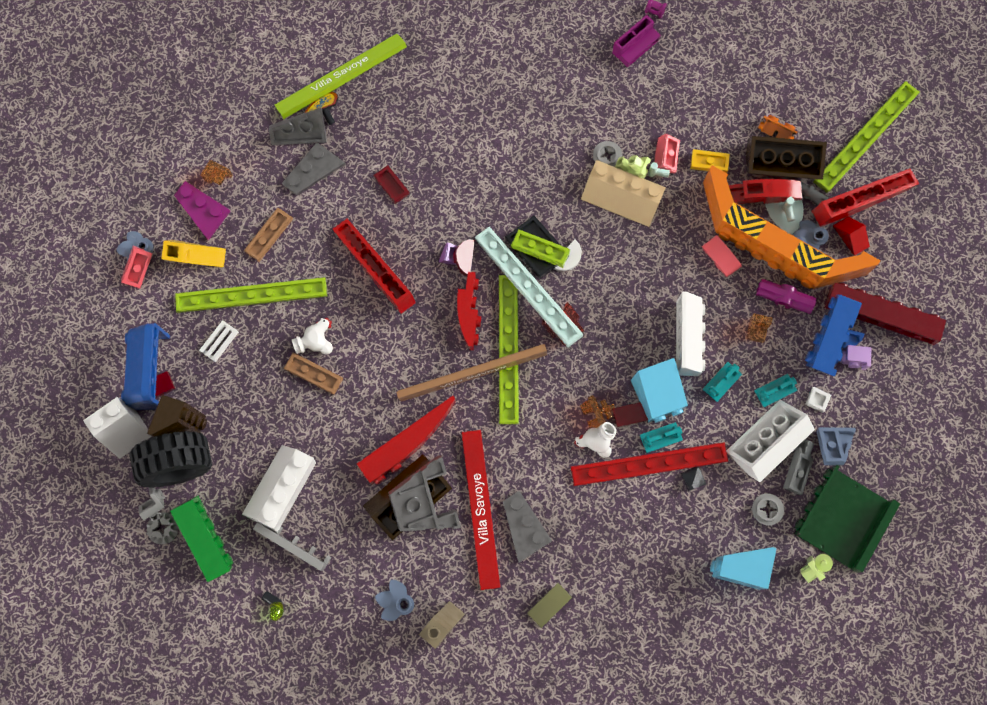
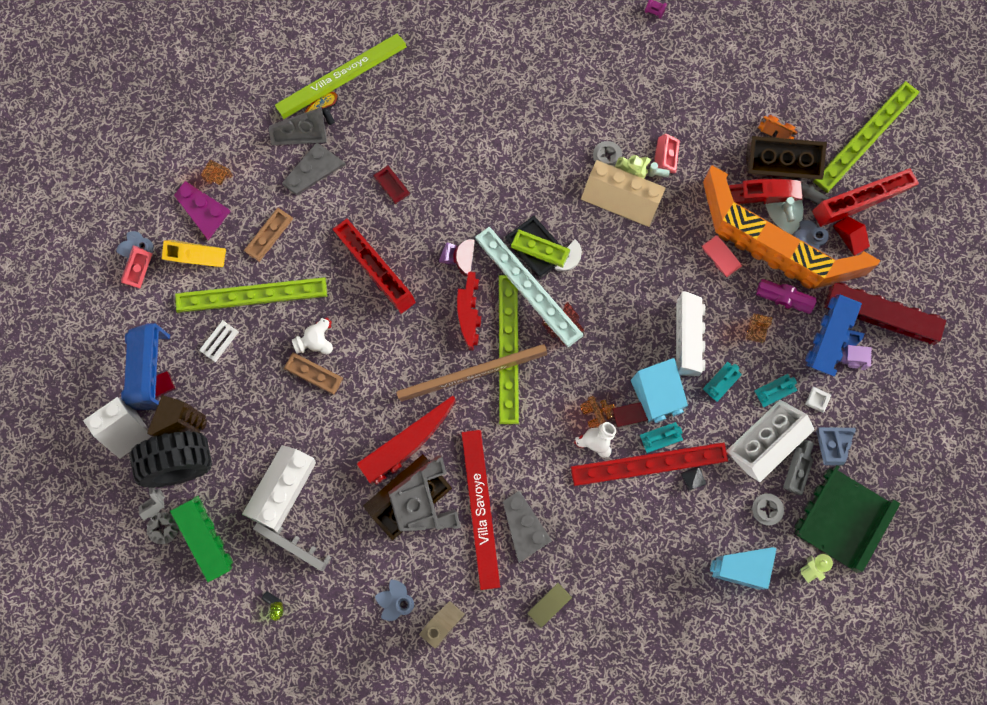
magenta piece [612,15,661,67] -> none
yellow plate [690,149,730,173] -> none

